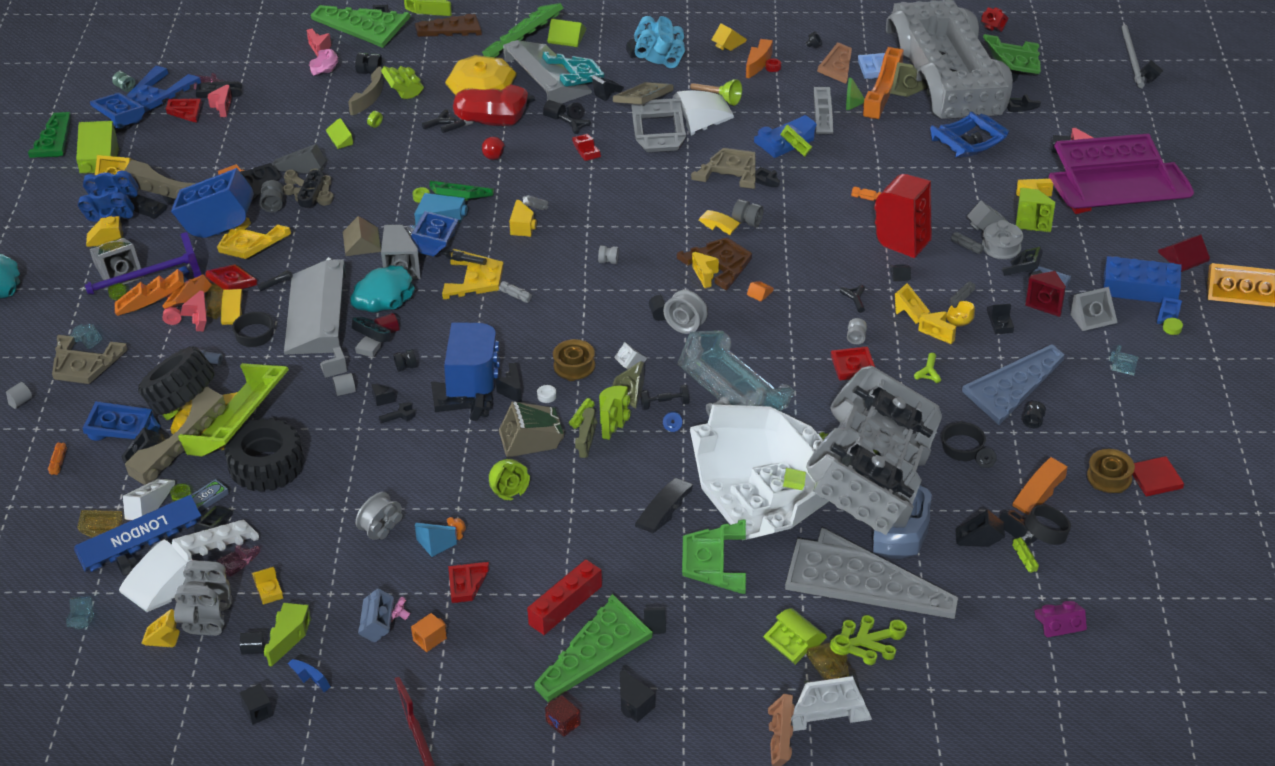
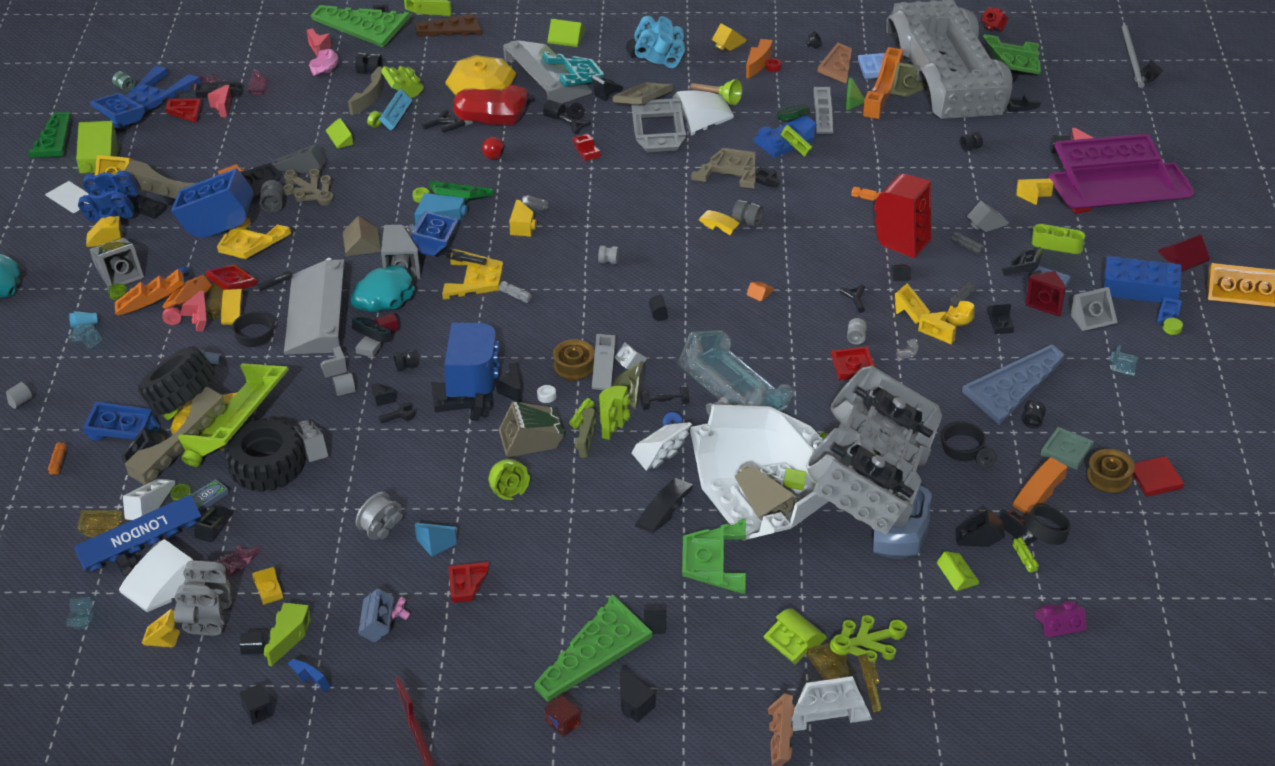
dark tan wing [52,335,127,384] -> none
dark purple tile [85,232,201,295] -> none
white hinge [172,520,259,561] -> none
black beam [297,170,324,207] -> none
orange brick [411,613,447,652] -> none
orange plate [447,517,466,540] -> none
bright green wing [482,3,564,57] -> none
red brick [527,560,602,635] -> none
light grey wheel [664,290,707,334] -> none
reddish brown wing [677,237,752,290] -> none
yellow slope [692,252,719,288] -> none
light grey wing [785,528,958,619] -> none
lime piece [914,353,941,383] -> none
blue wedge [930,112,1009,157] -> none
light grey wheel [982,220,1023,259] -> none
lime slope [1016,188,1055,232] -> none
none -> white sticker [45,181,89,213]
none -> medium azure cone [69,311,97,329]
none -> lime tile [181,450,203,467]
none -> clear pink slope [247,70,267,94]
none -> light grey slope [293,420,328,462]
none -> medium azure plate [379,89,412,131]
none -> light grey slope [592,334,615,390]
none -> white slope [632,422,692,471]
none -> dark tan slope [734,465,800,520]
none -> dark green tile [777,104,810,121]
none -> clear yellow wing [858,654,882,712]
none -> clear arm [896,339,919,360]
none -> lime slope [937,551,979,591]
none -> lime beam [1031,224,1085,254]
none -> sand green tile [1040,427,1094,470]

